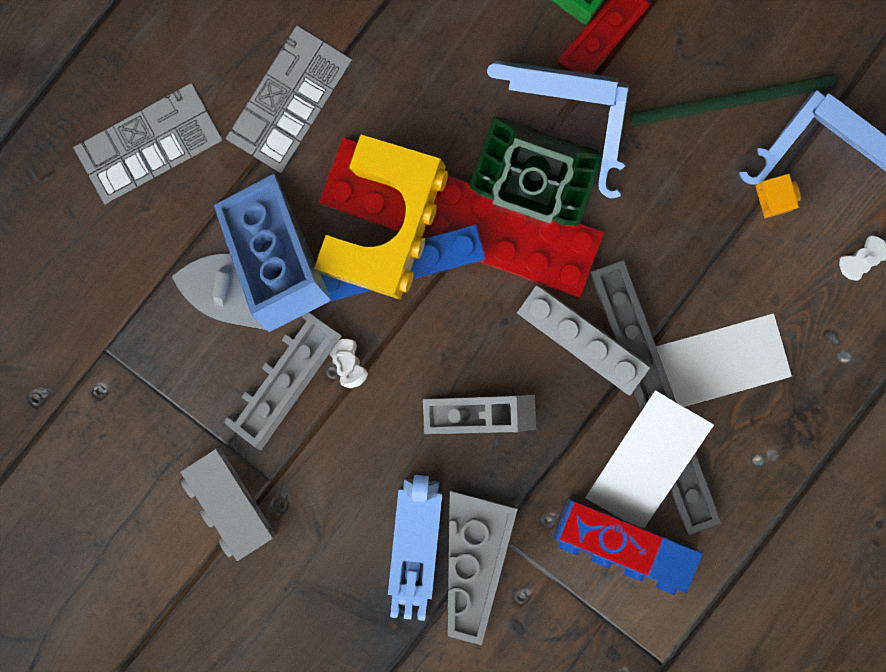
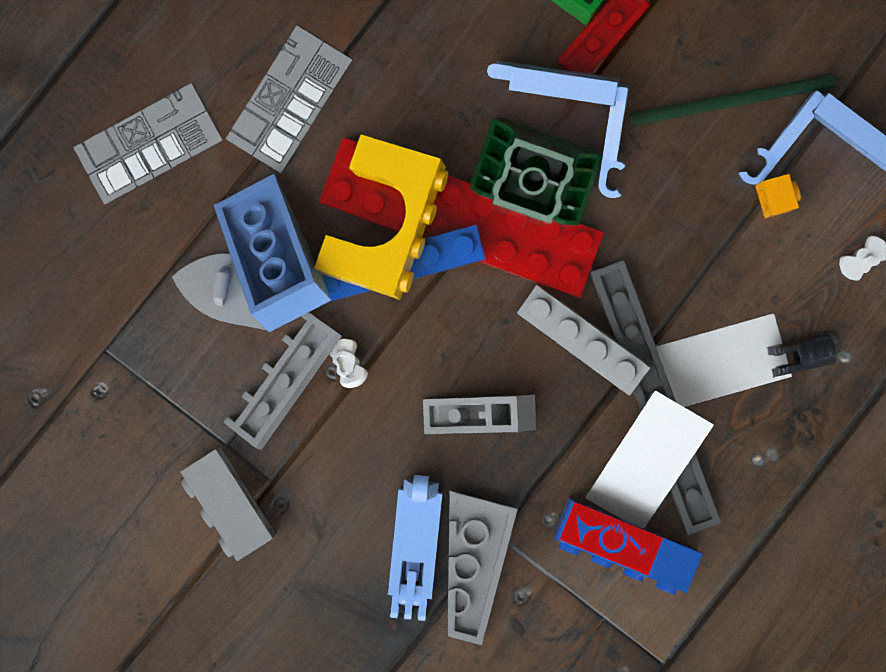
none -> black hinge [767,334,836,378]

